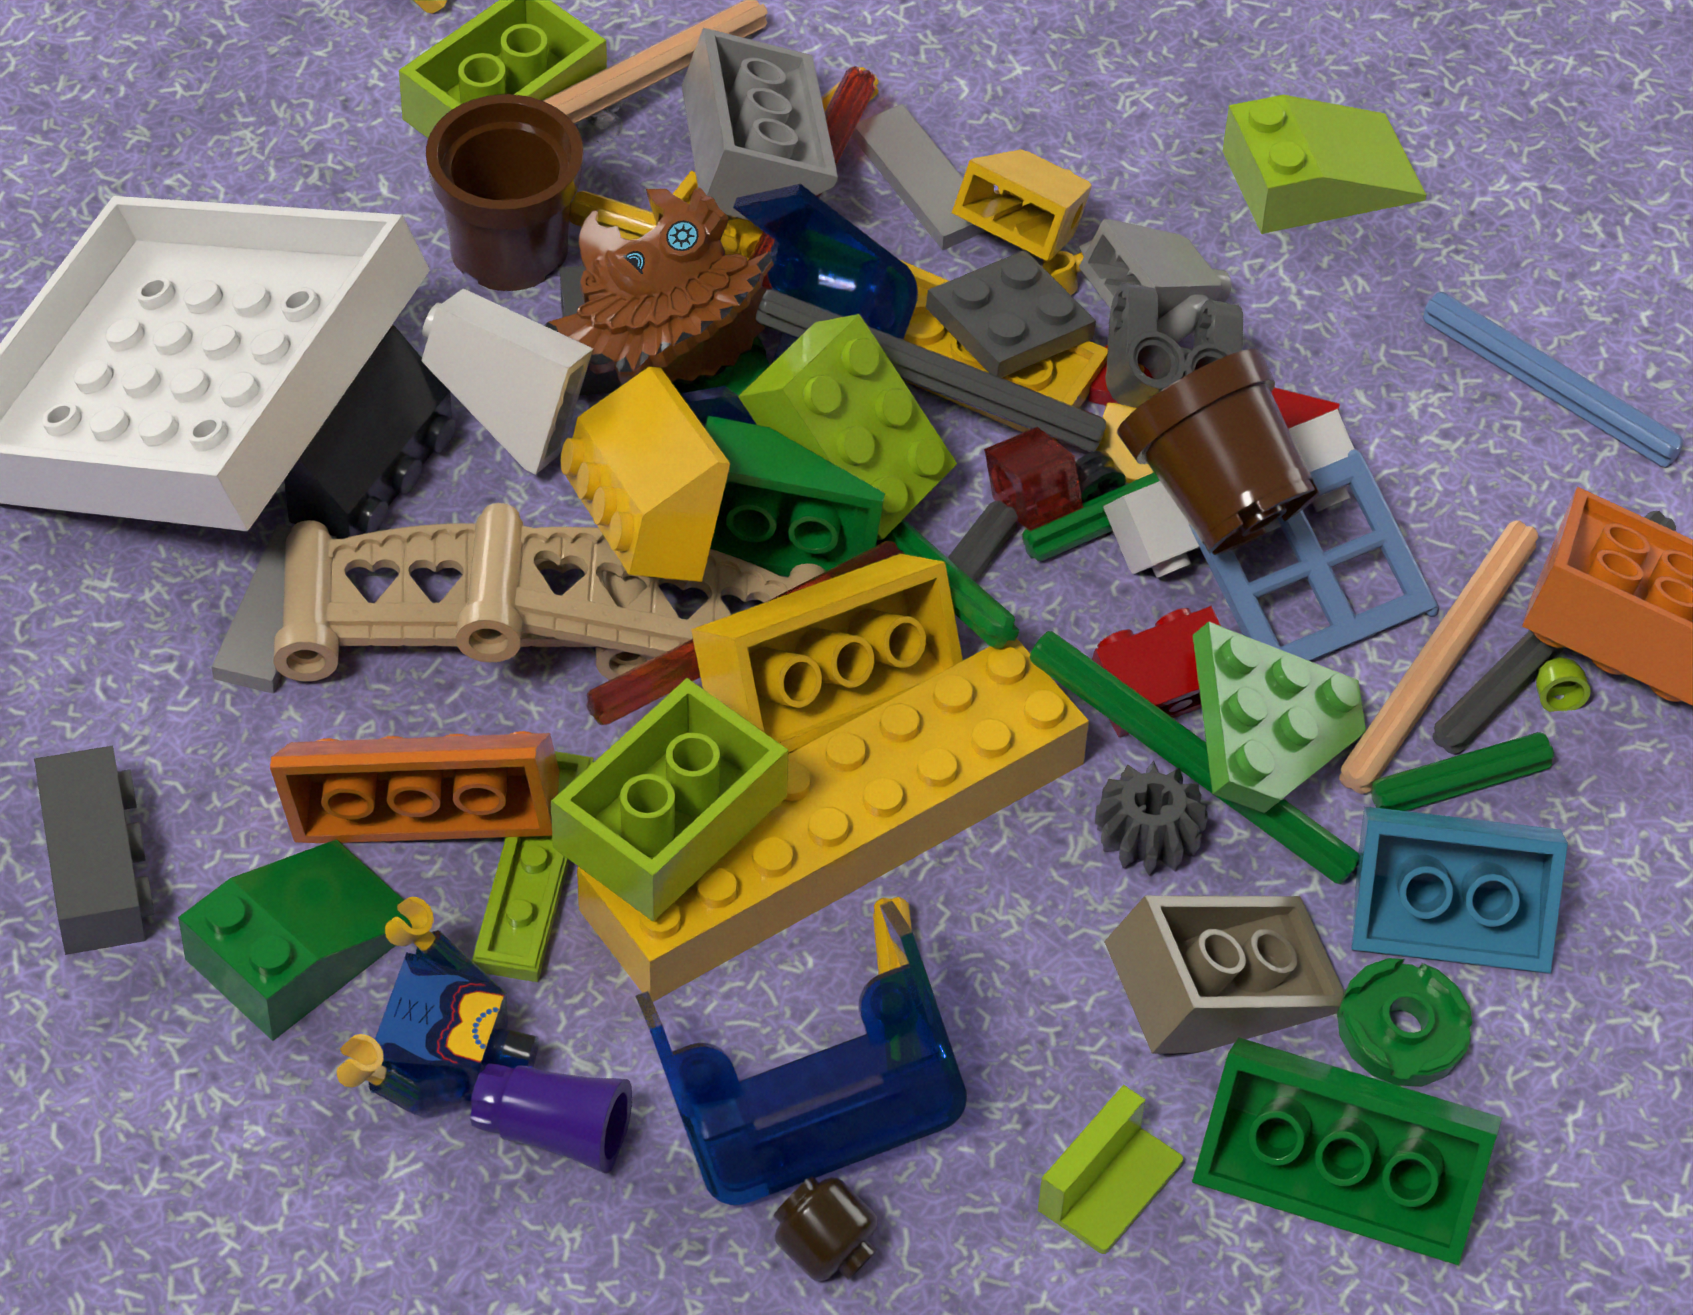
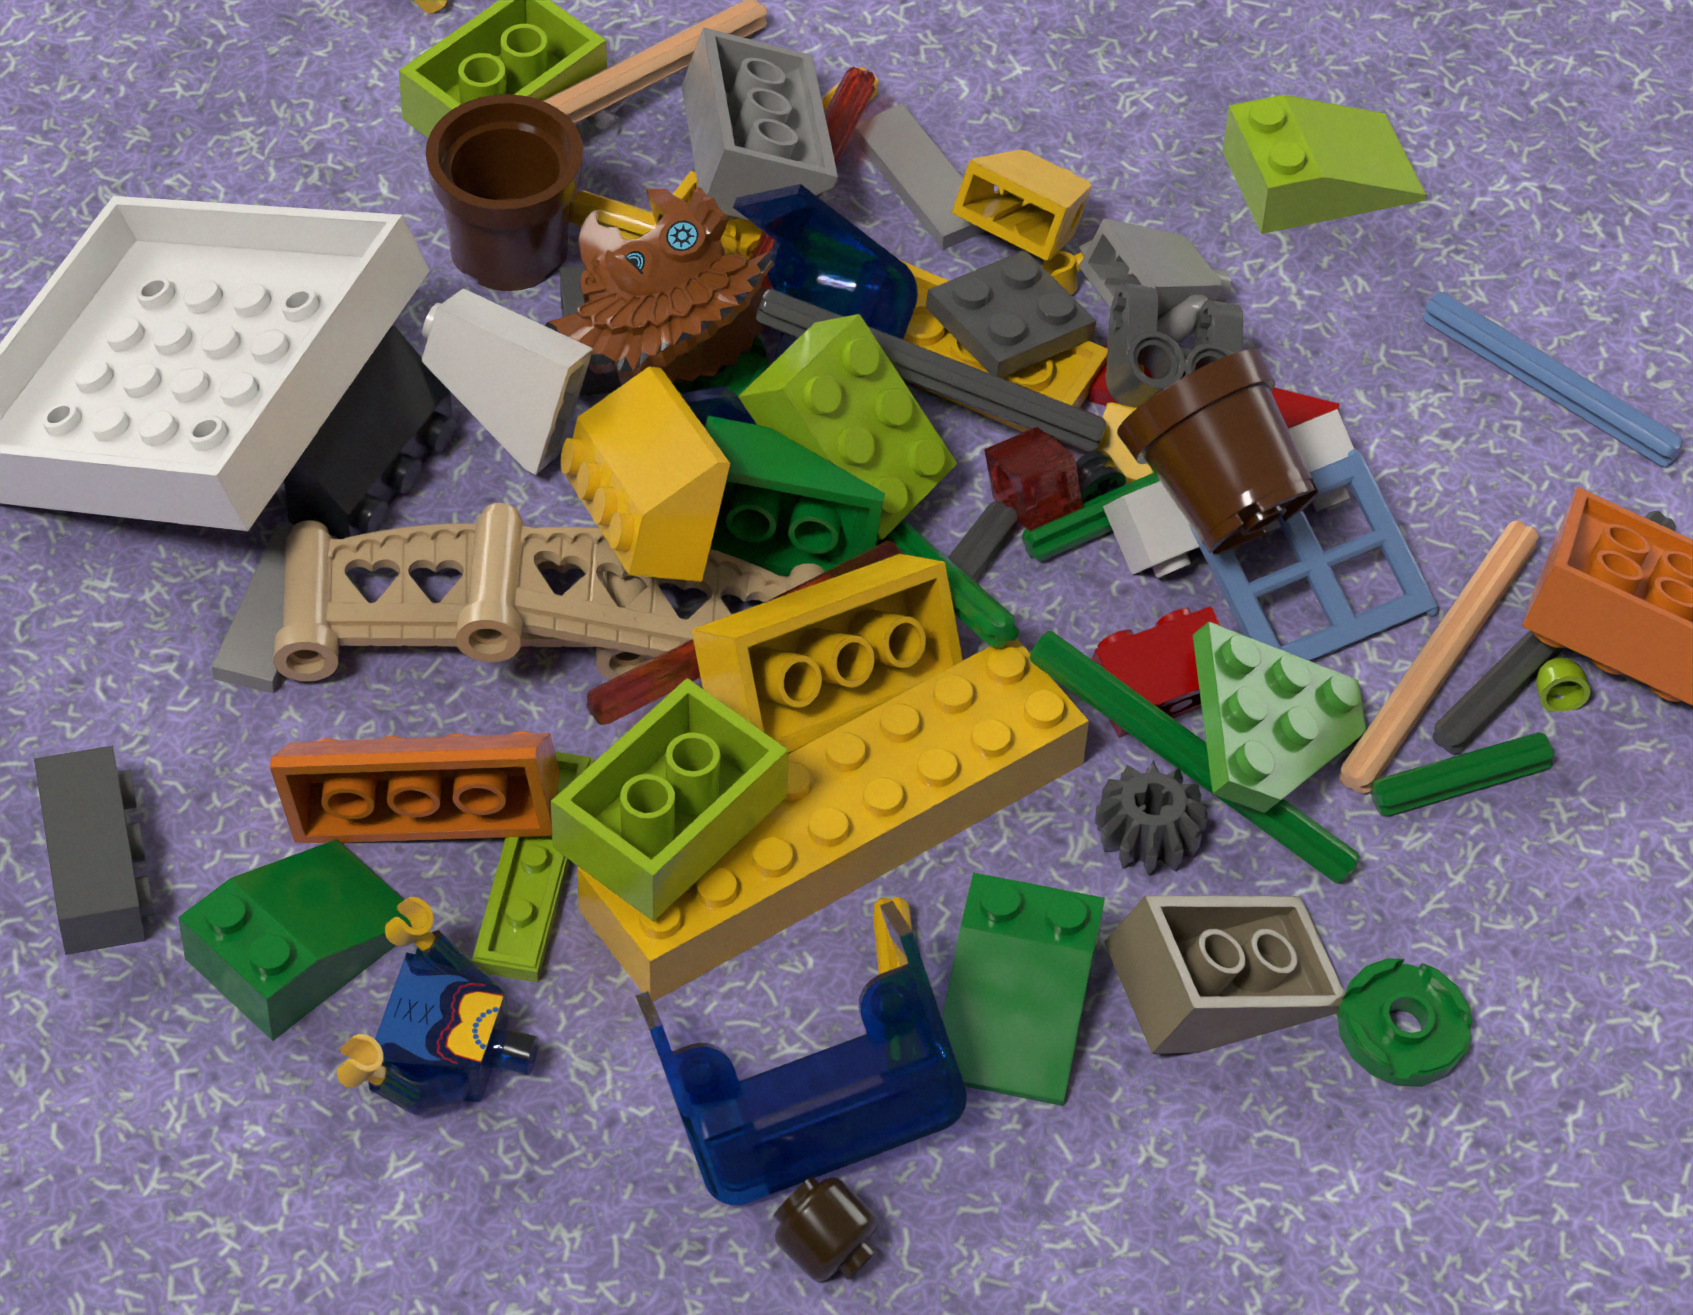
dark purple plant [470,1063,632,1174] -> none
lime panel [1037,1084,1183,1254] -> none
green slope [1192,1037,1502,1266] -> none
dark azure slope [1351,806,1568,973] -> none
none -> green slope [930,872,1105,1106]

